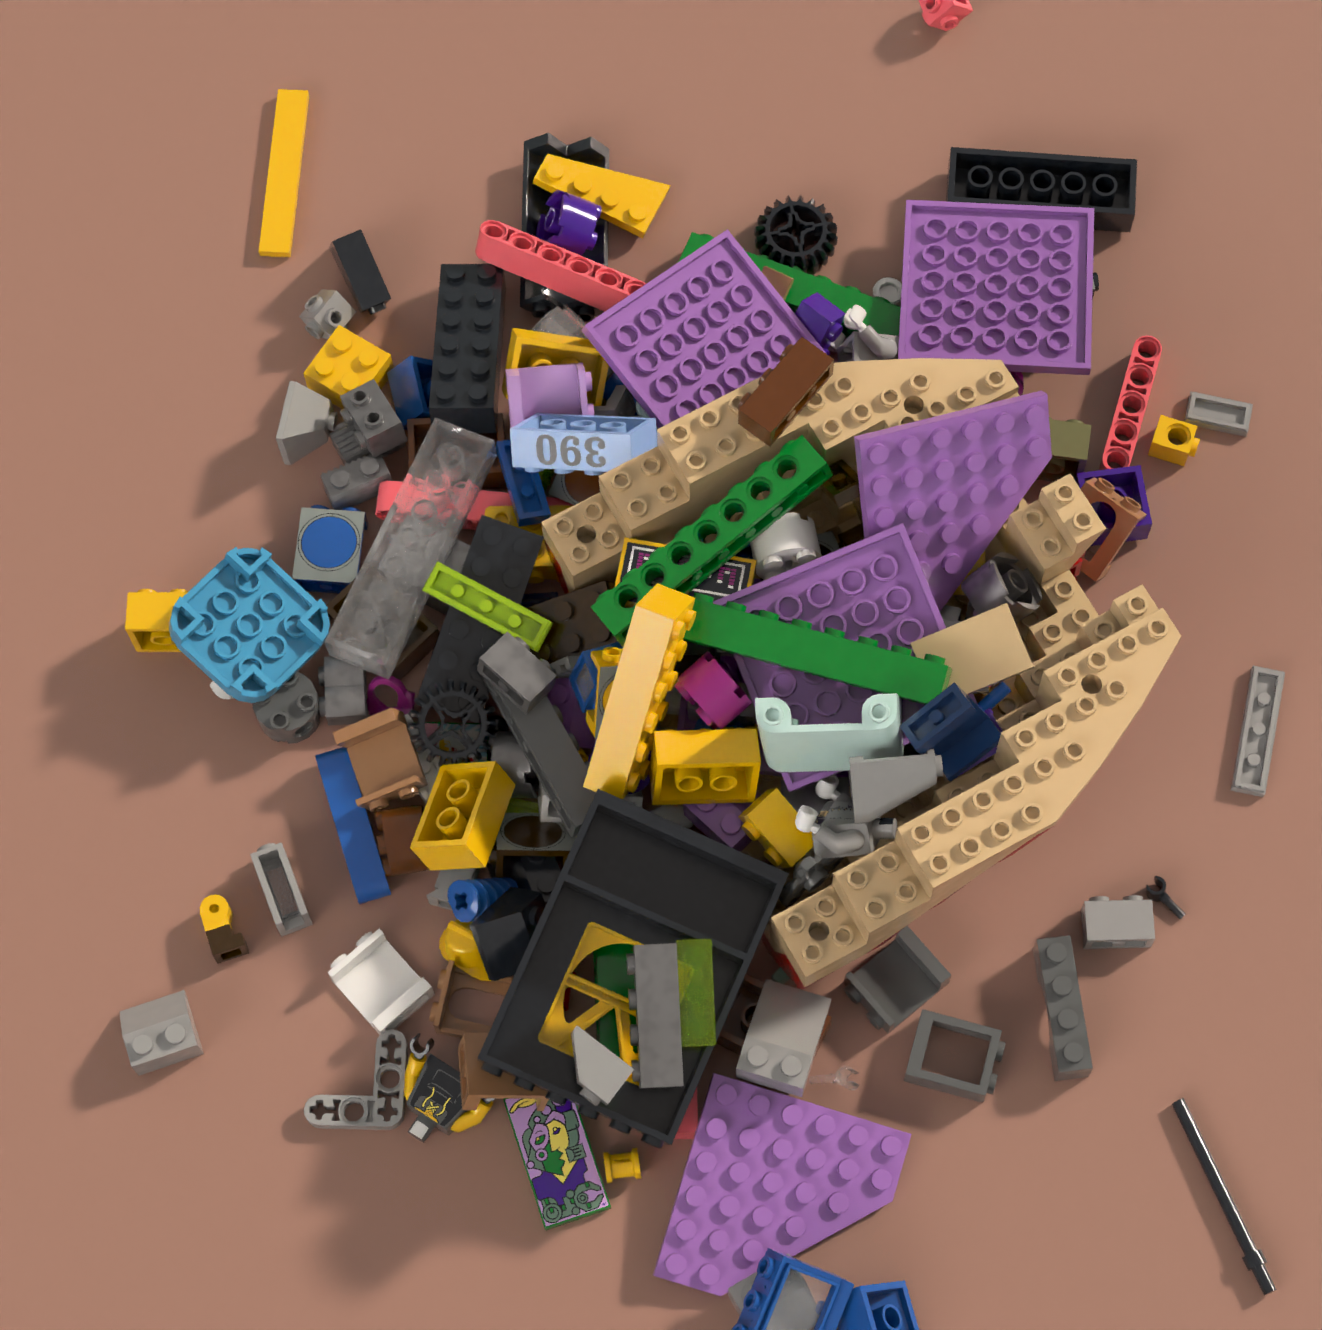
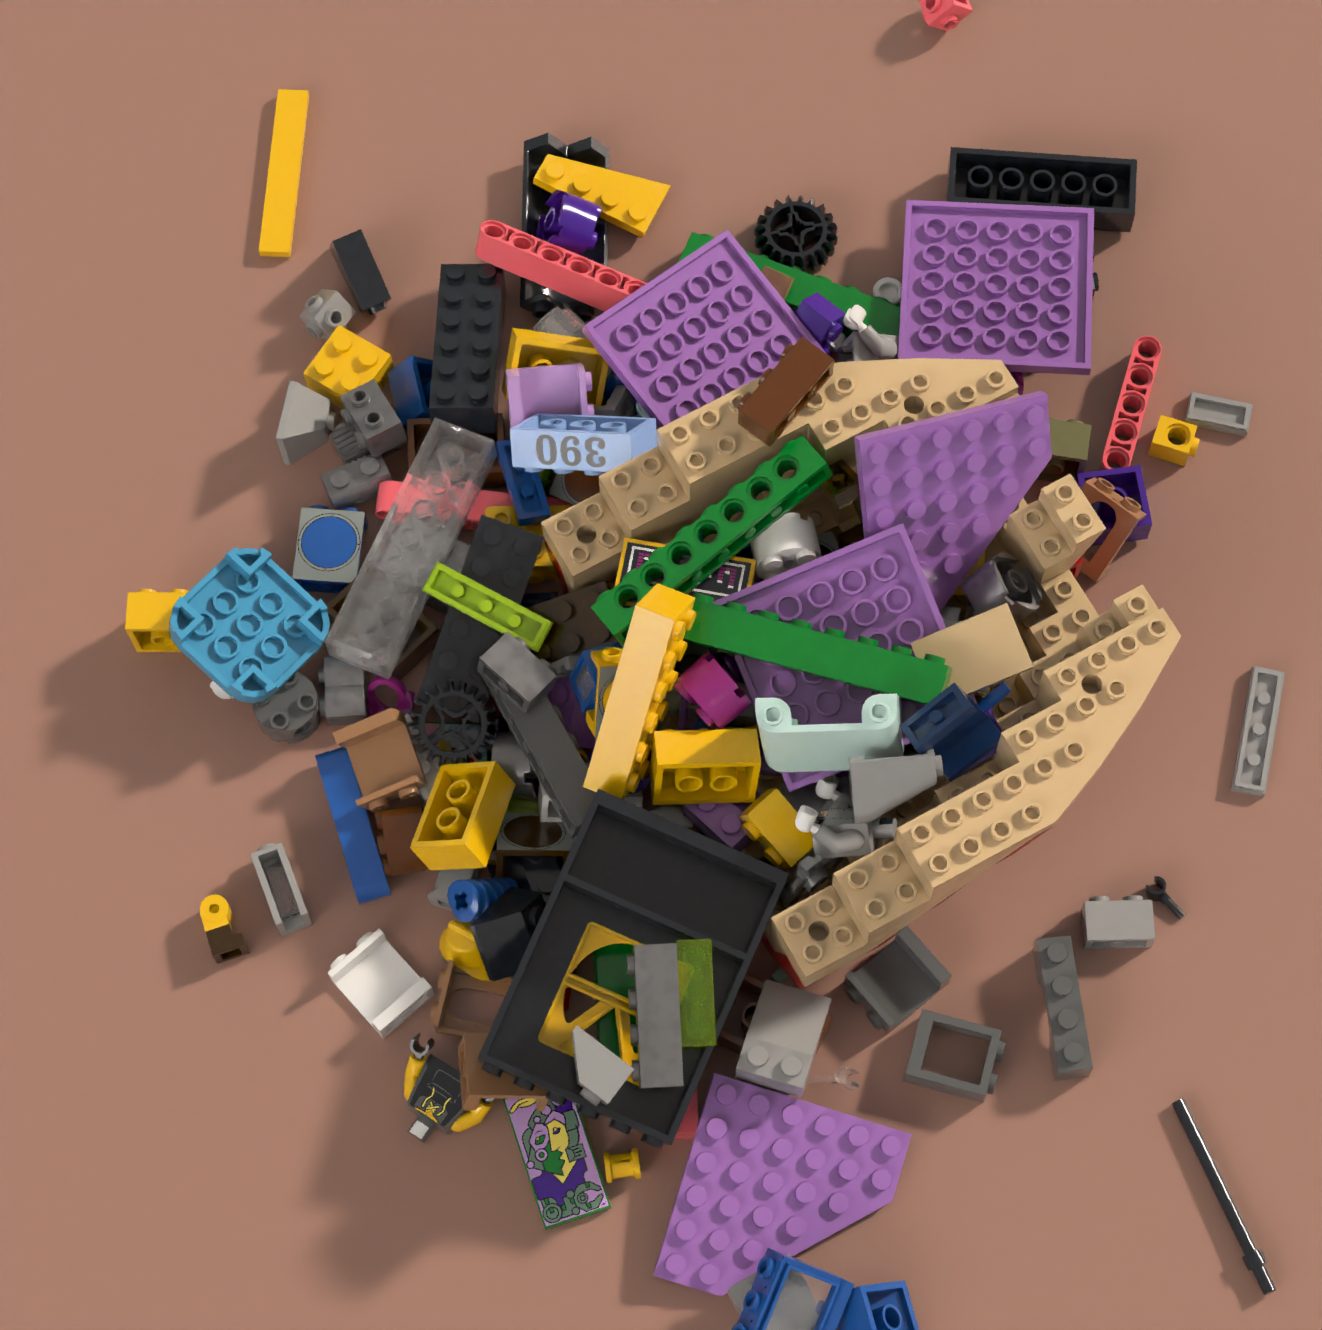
light grey slope [120,990,204,1076] -> none
light grey beam [304,1029,408,1130] -> none

